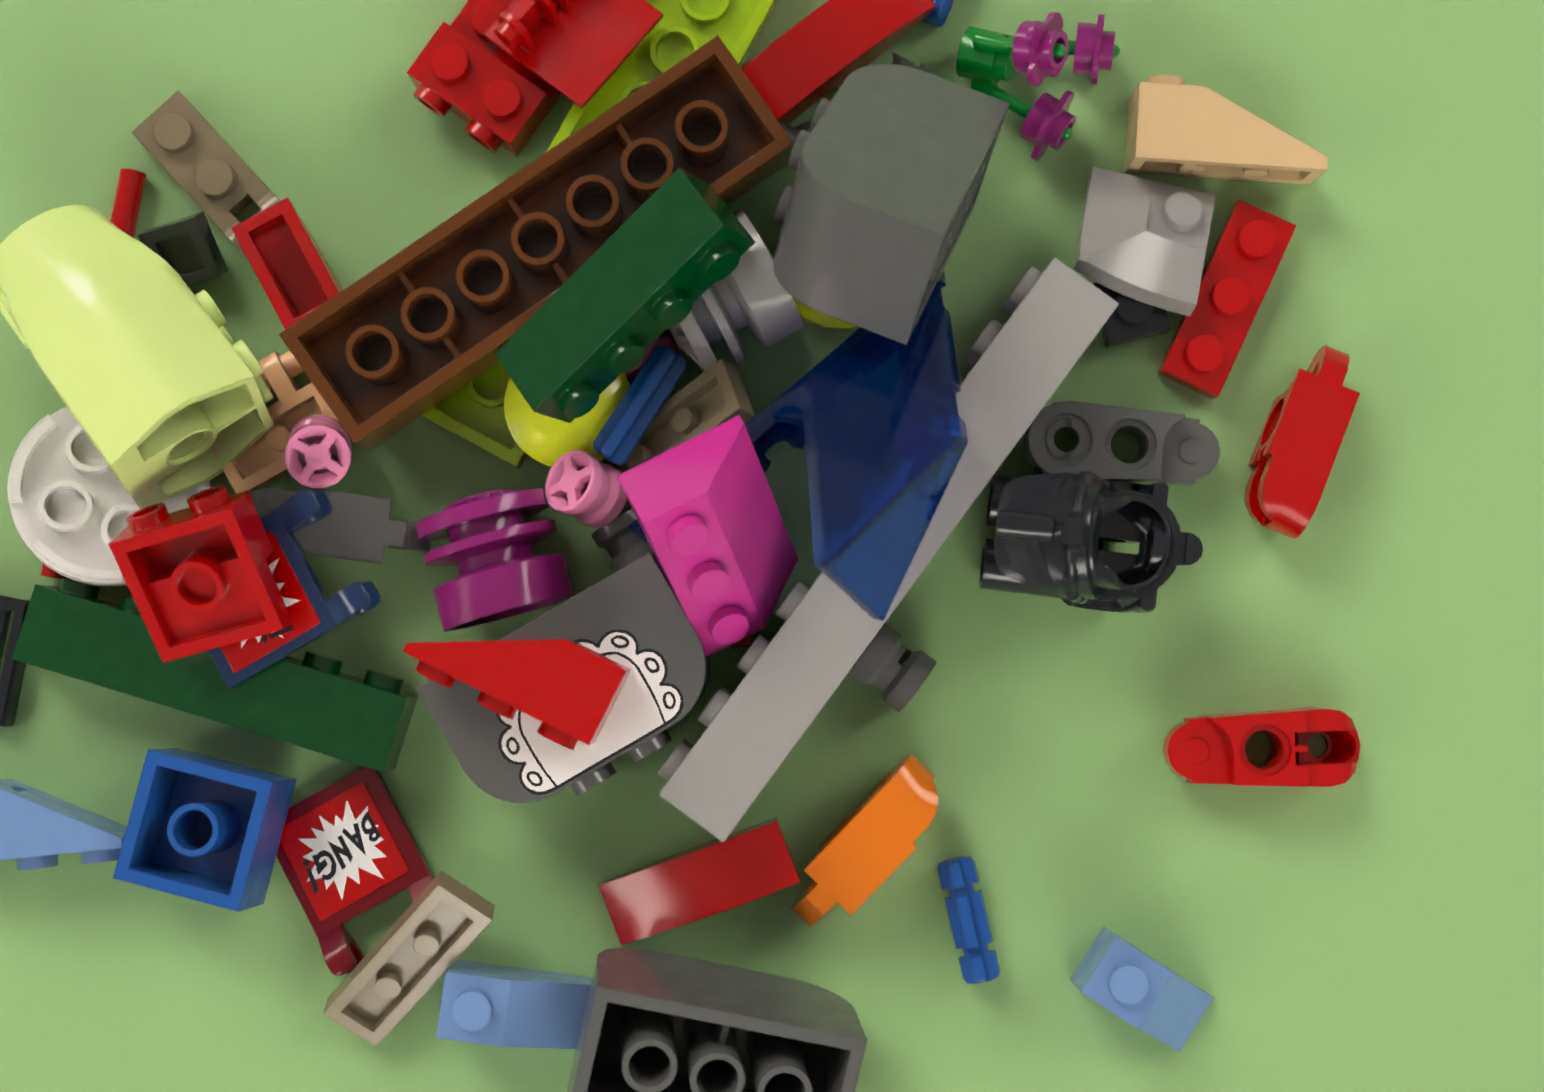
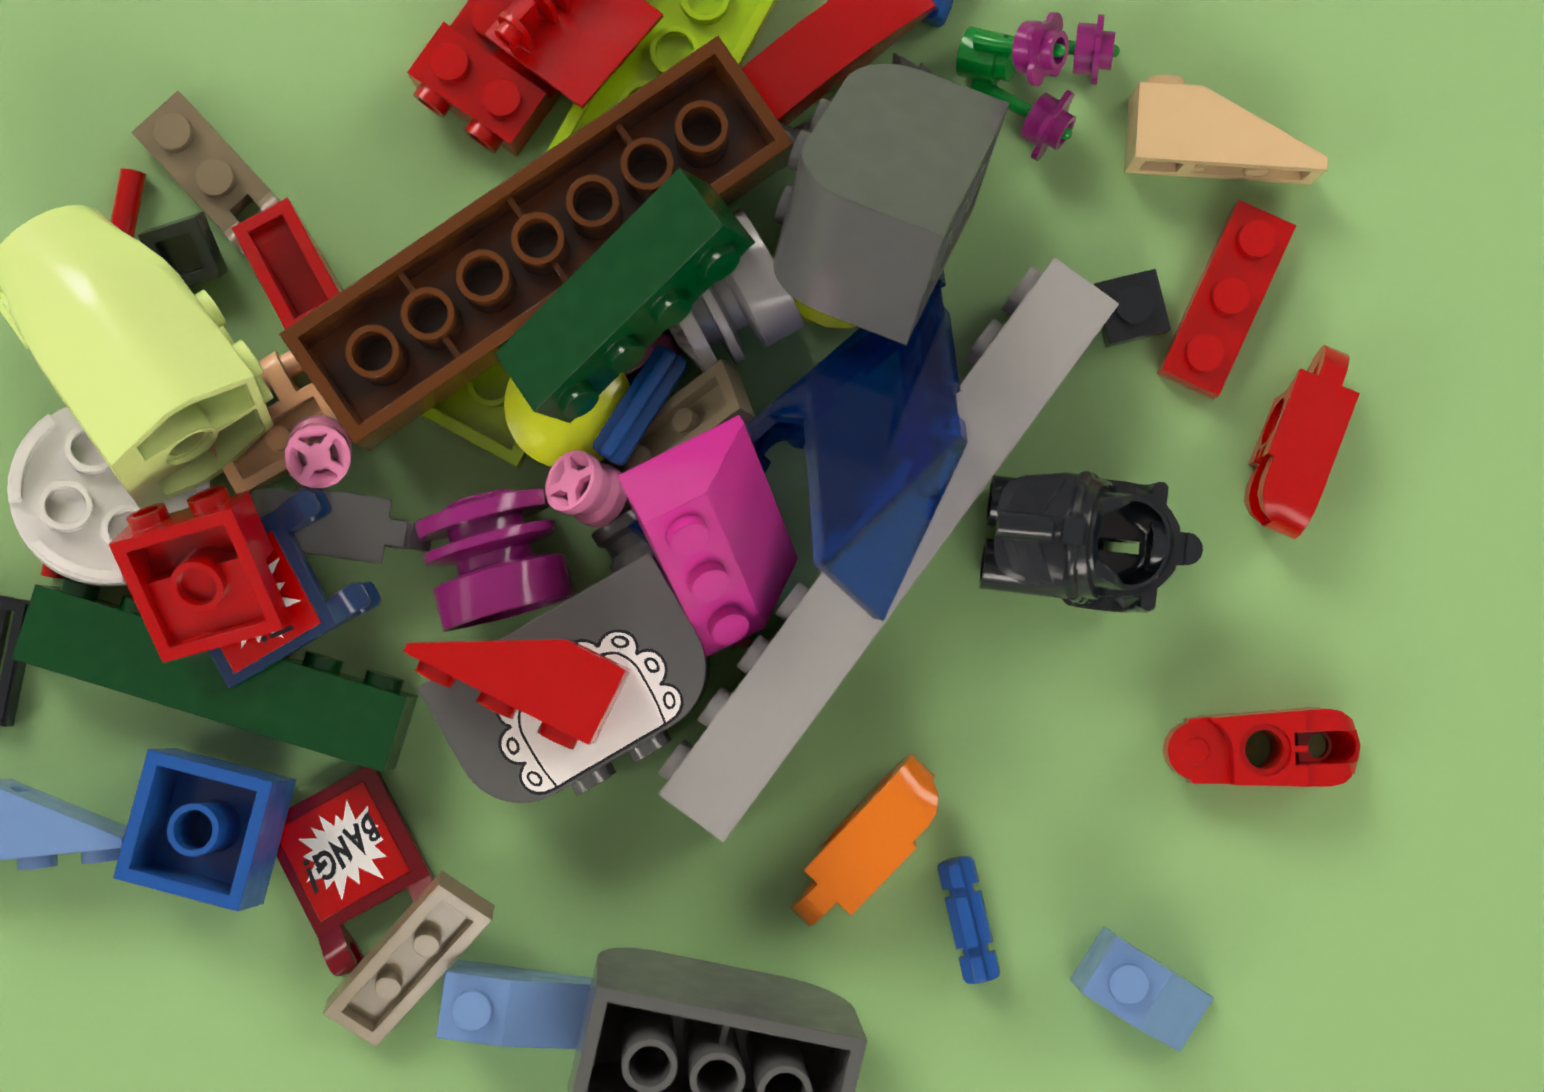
red slope [598,817,800,945] -> none
dark grey wheel [848,624,937,712] -> none
dark grey piece [1024,401,1220,485] -> none
light grey plate [1074,166,1216,316] -> none

